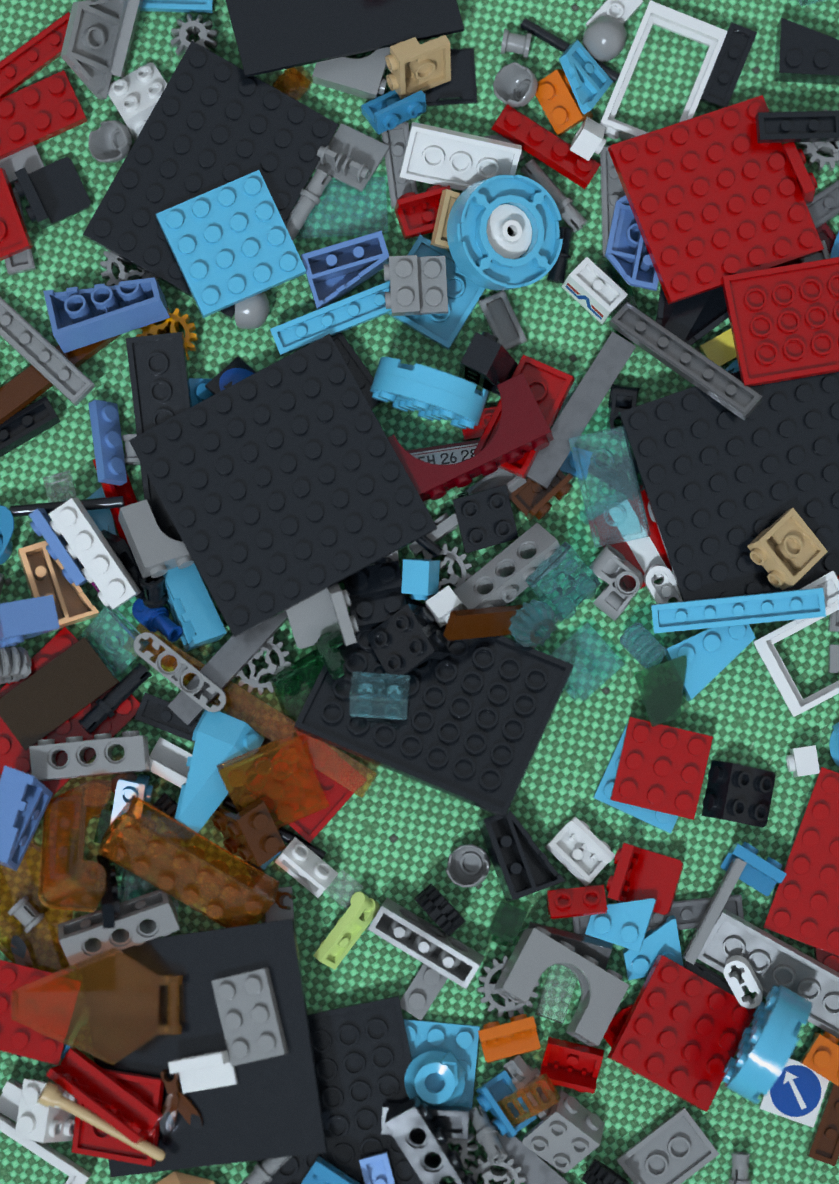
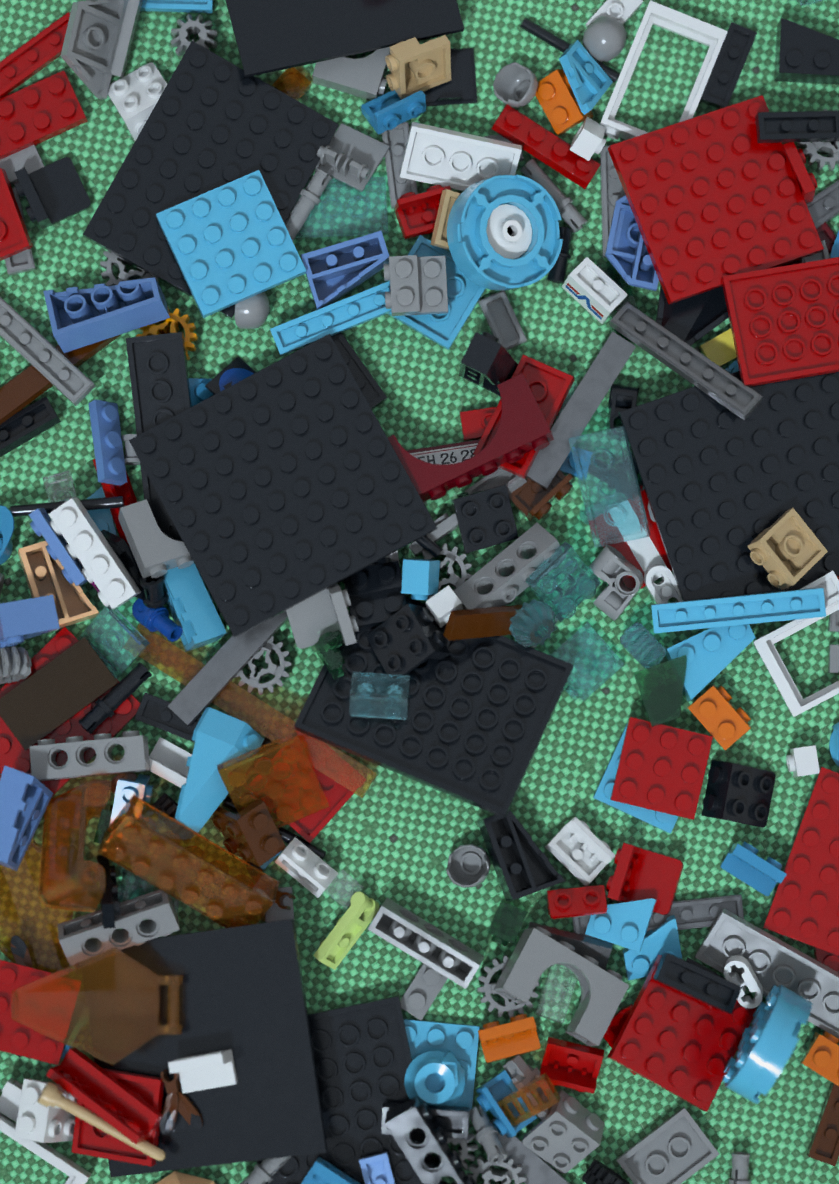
light grey bush [8,895,46,933] -> none
light grey hair [88,120,132,163] -> none
light grey beam [134,632,227,712] -> none
light grey plate [211,967,289,1067] -> none
clear green wing [269,650,325,725] -> none
medium azure piece [370,357,489,430] -> none
black tyre [414,883,465,936] -> none
light grey bush [500,29,532,58] -> none
light grey tile [682,858,747,965] -> none
blue piece [759,1058,829,1128] -> none
none -> black plate [653,953,742,1014]
none -> orange bracket [688,684,751,750]

